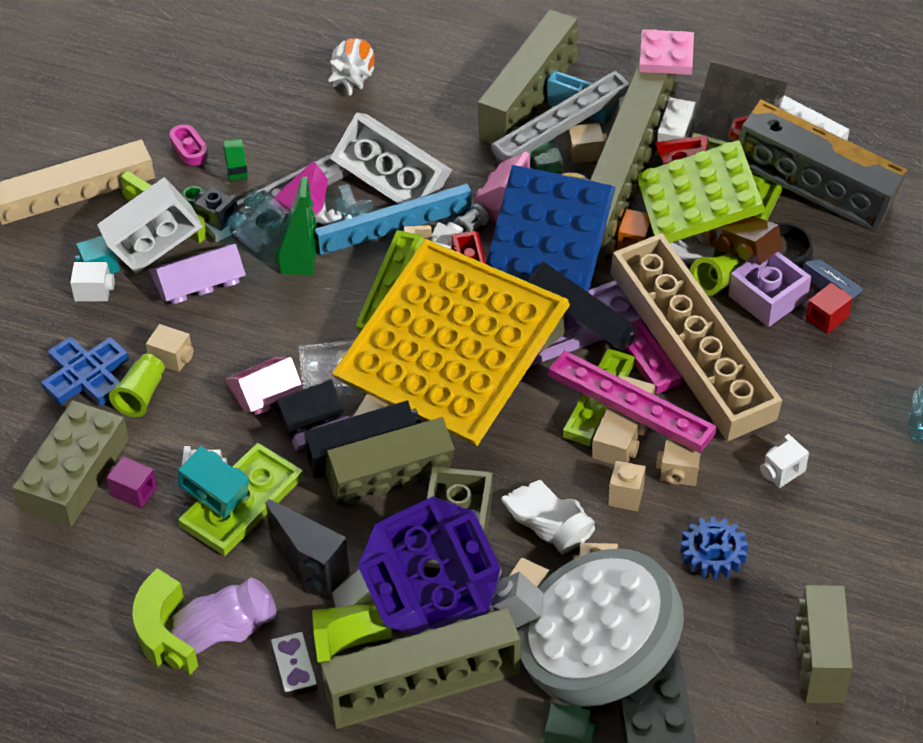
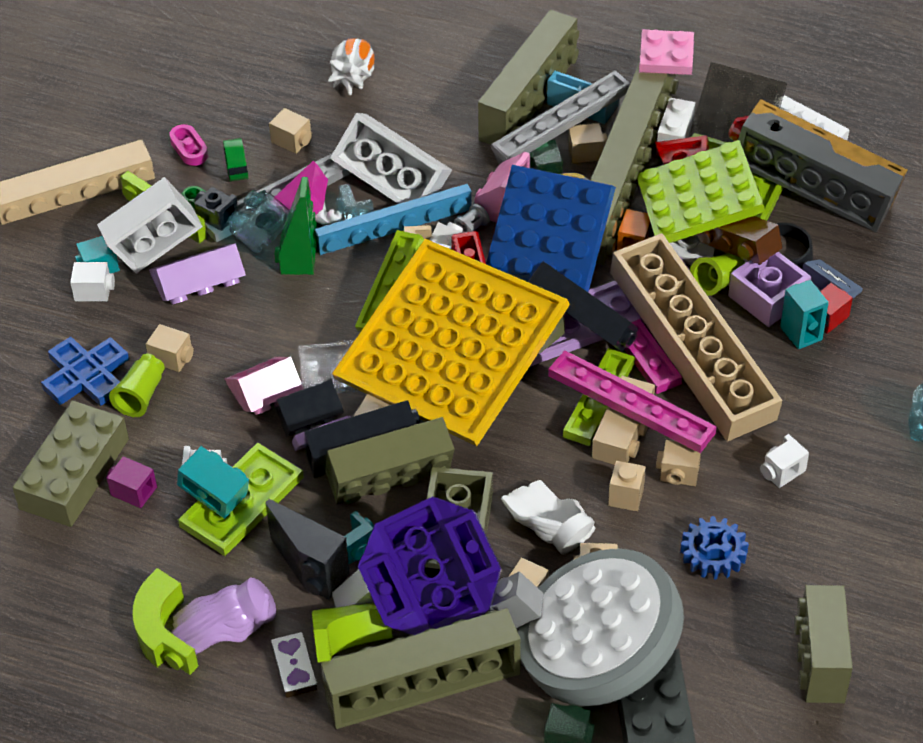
none -> tan brick [269,108,312,154]
none -> teal bracket [344,511,374,564]
none -> teal brick [780,280,829,350]

